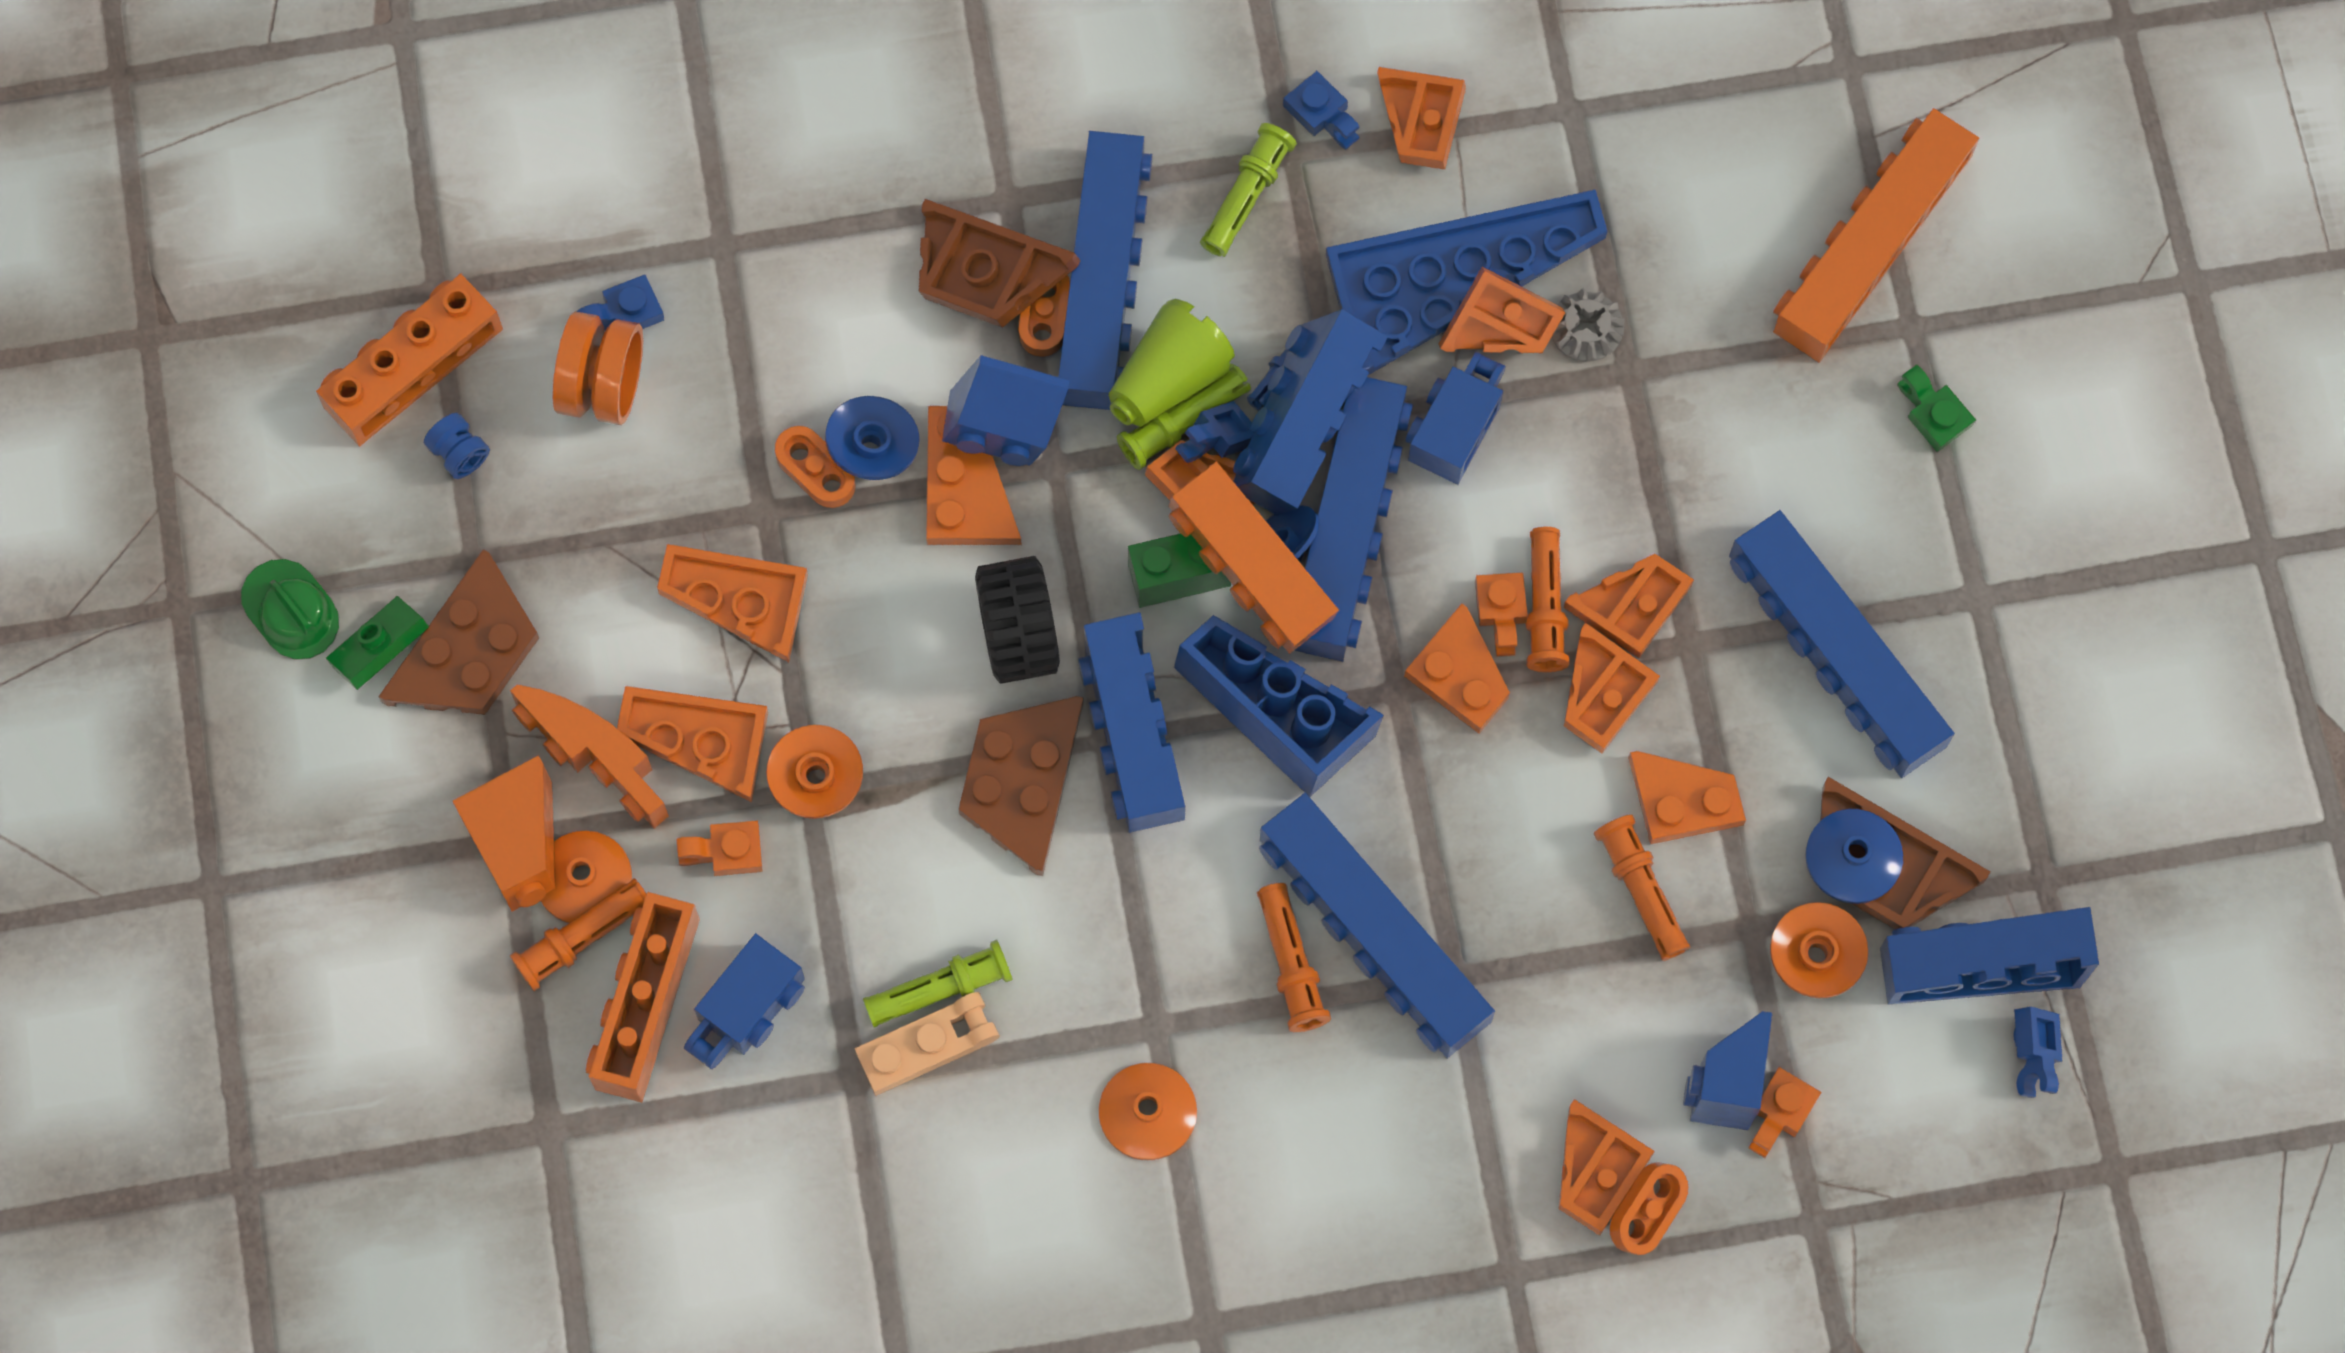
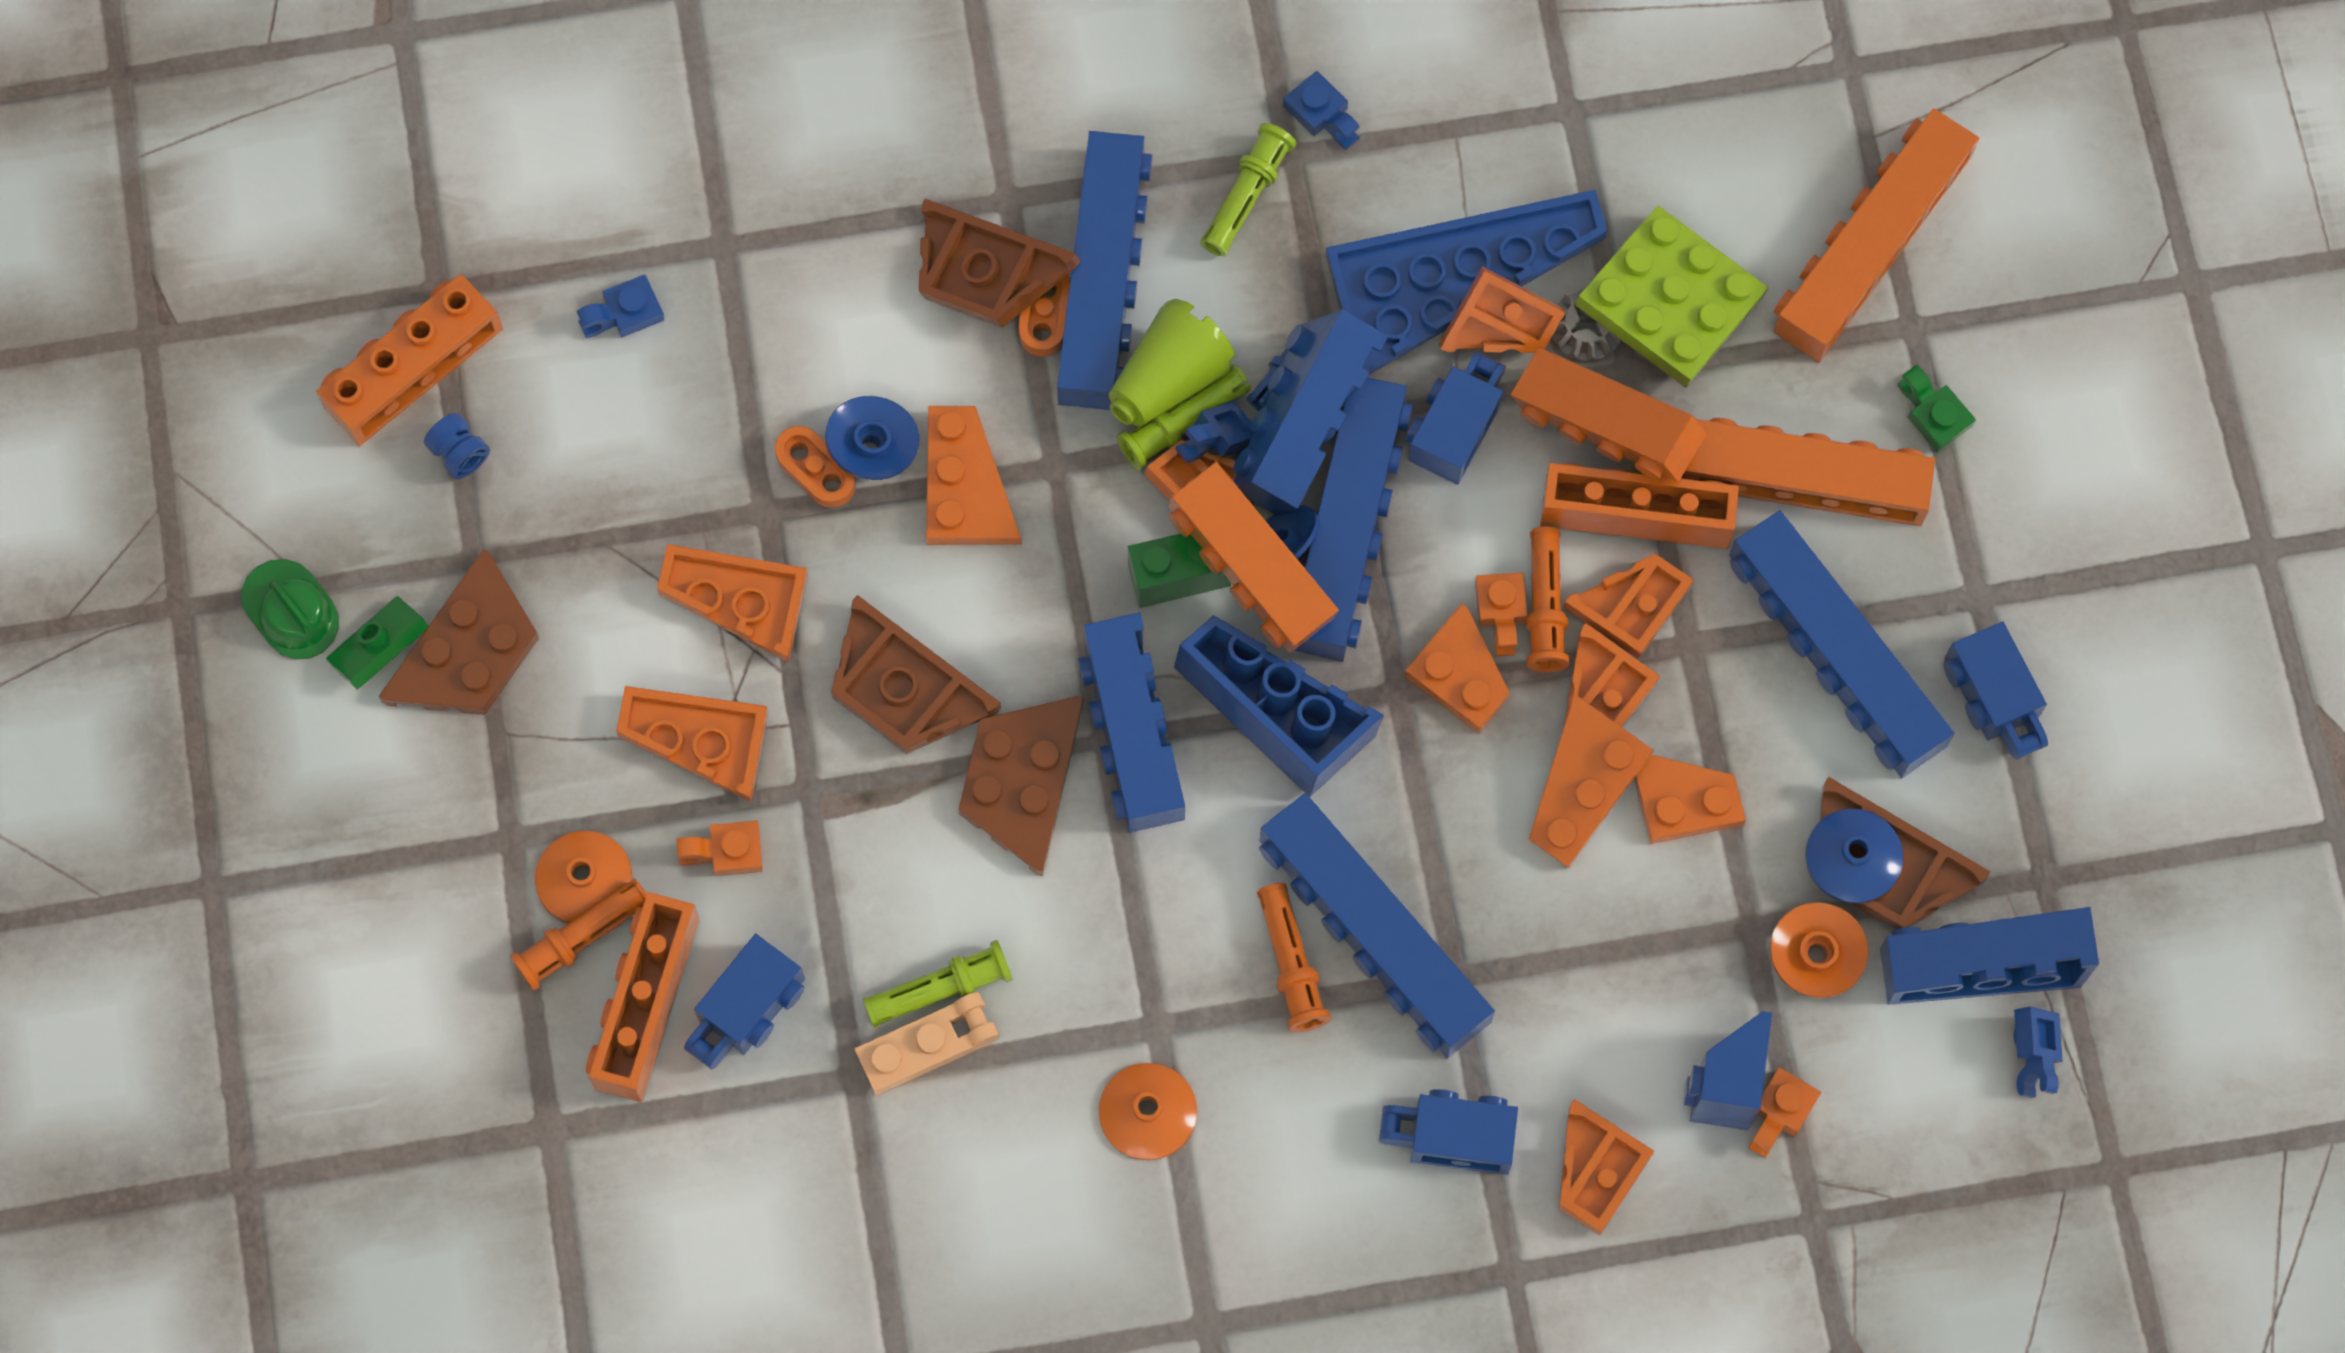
orange slope [452,755,555,912] -> none
orange slope [510,684,669,829] -> none
orange wheel [552,311,643,425] -> none
orange dish [766,725,863,819] -> none
blue slope [942,355,1070,466] -> none
black tyre [975,556,1060,684] -> none
orange wing [1377,67,1466,170] -> none
orange pin [1594,814,1691,961] -> none
orange plate [1610,1162,1688,1255] -> none
none -> dark orange wing [831,595,1001,754]
none -> blue brick [1379,1089,1518,1175]
none -> orange brick [1510,347,1707,482]
none -> orange wing [1529,694,1654,868]
none -> orange brick [1540,463,1739,549]
none -> lime plate [1575,205,1769,388]
none -> orange brick [1681,418,1936,526]
none -> blue brick [1943,621,2048,760]

